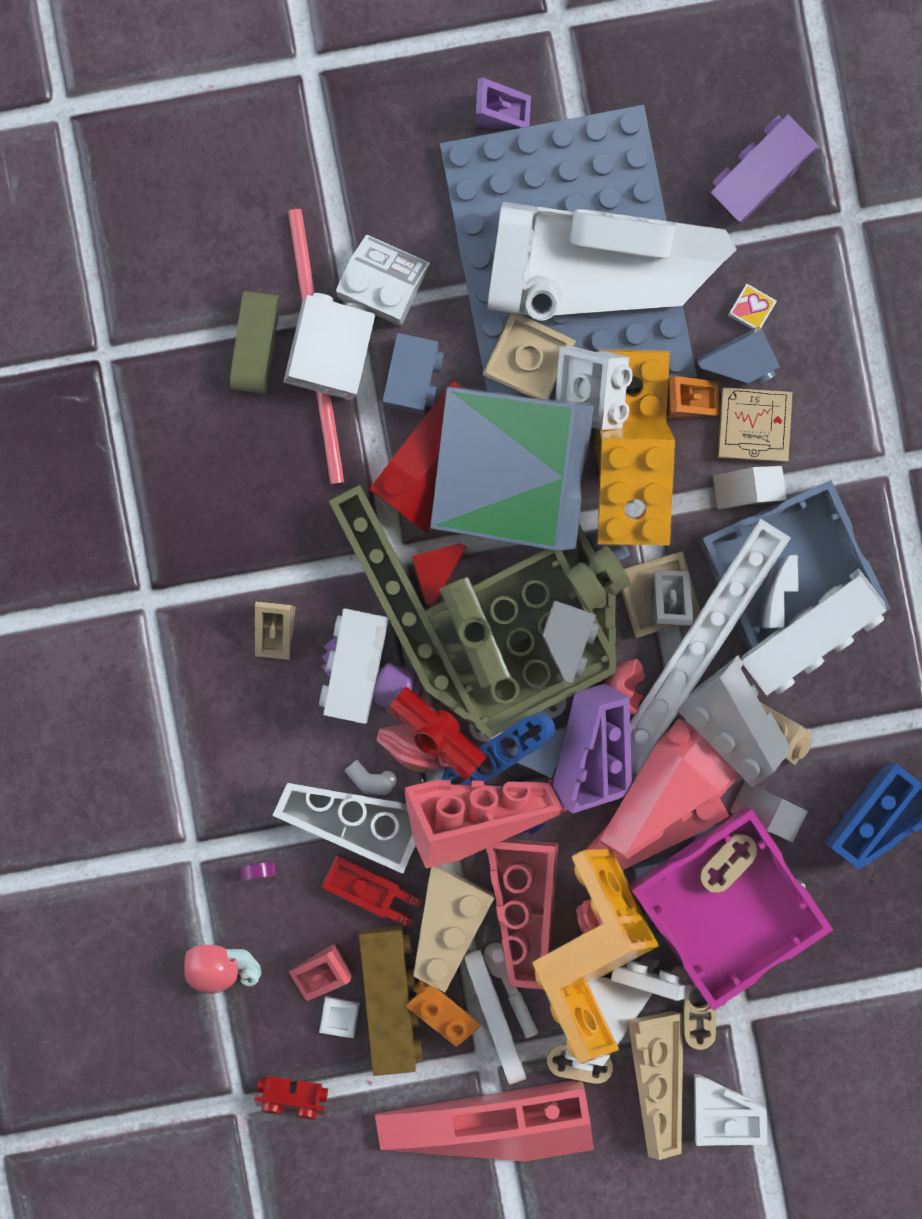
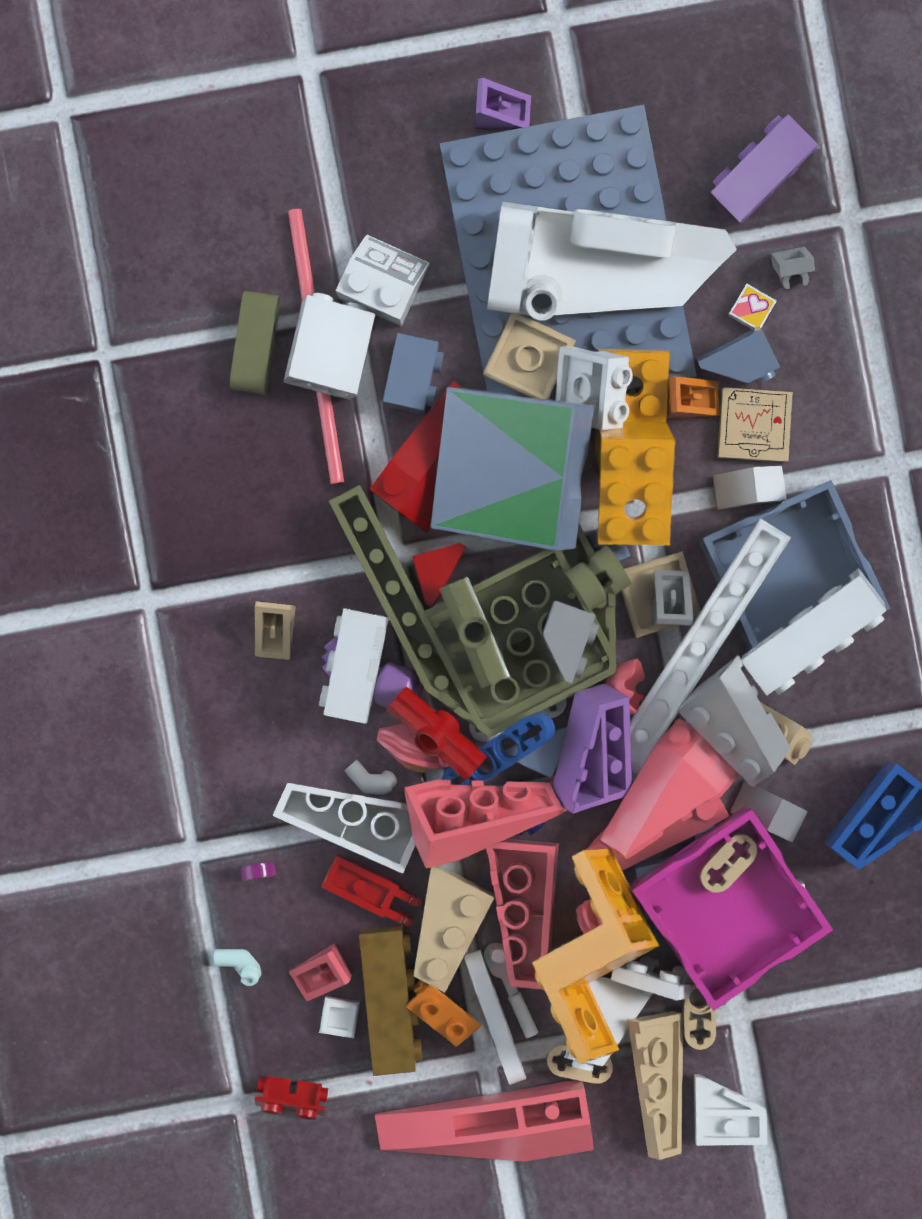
coral hair [184,945,238,994] -> none
white slope [759,555,798,629] -> none
none -> light grey tile [771,247,815,289]

